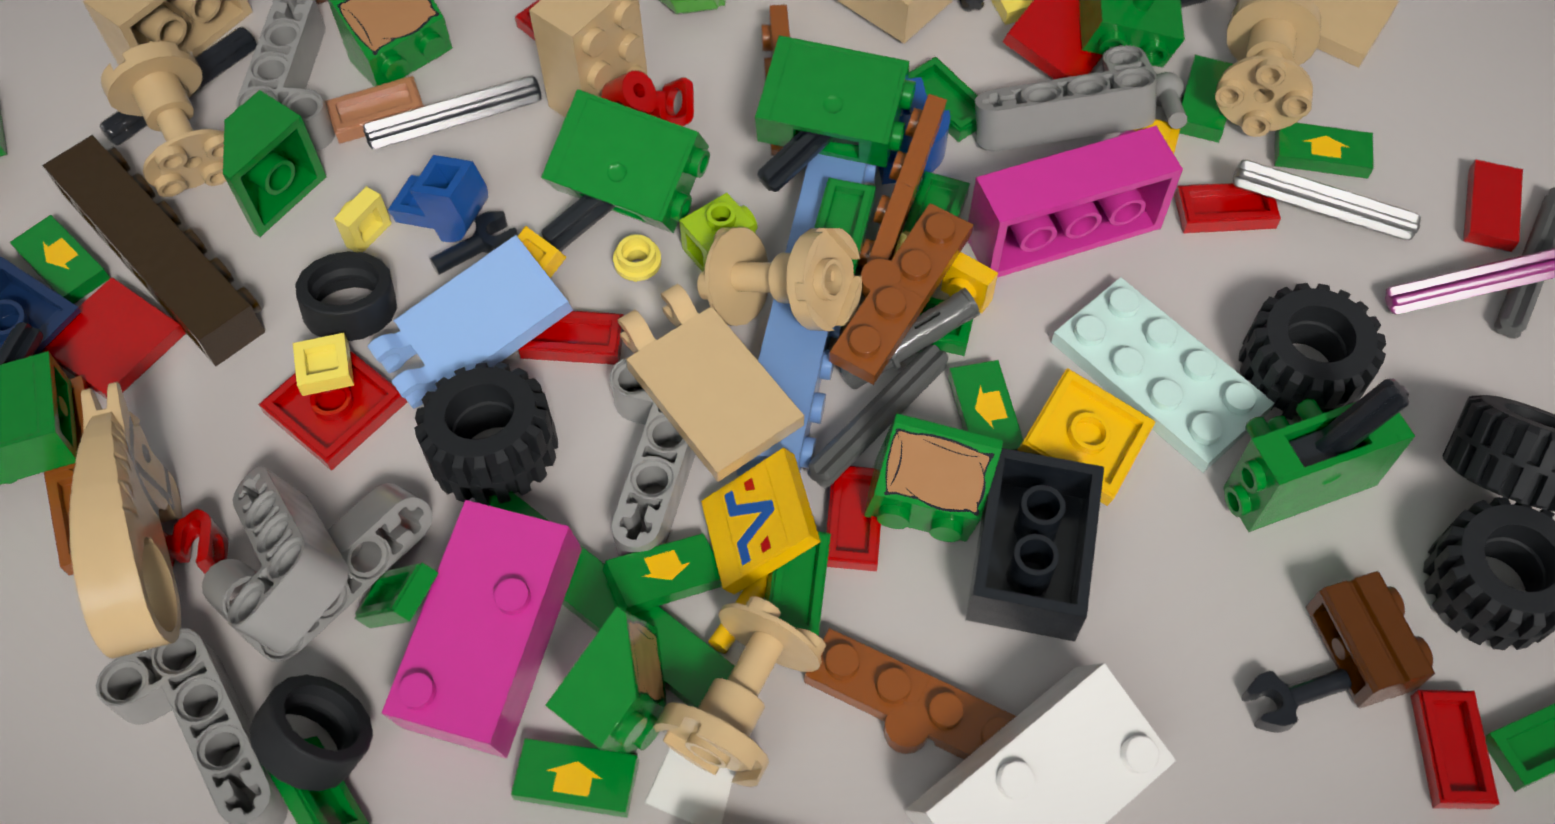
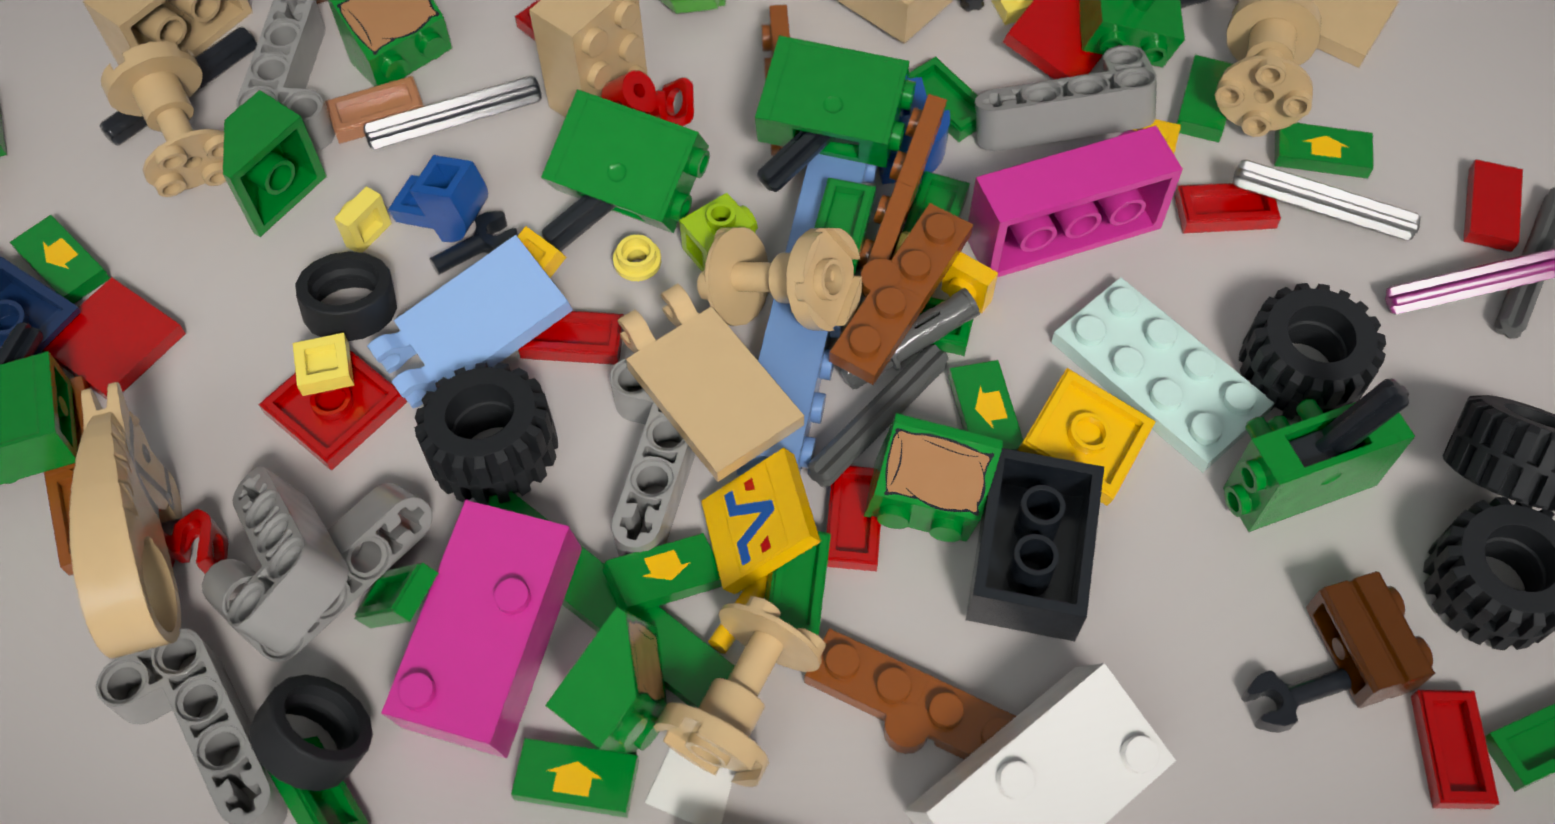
dark brown brick [42,135,265,367] -> none
light grey bar [1156,72,1187,129] -> none

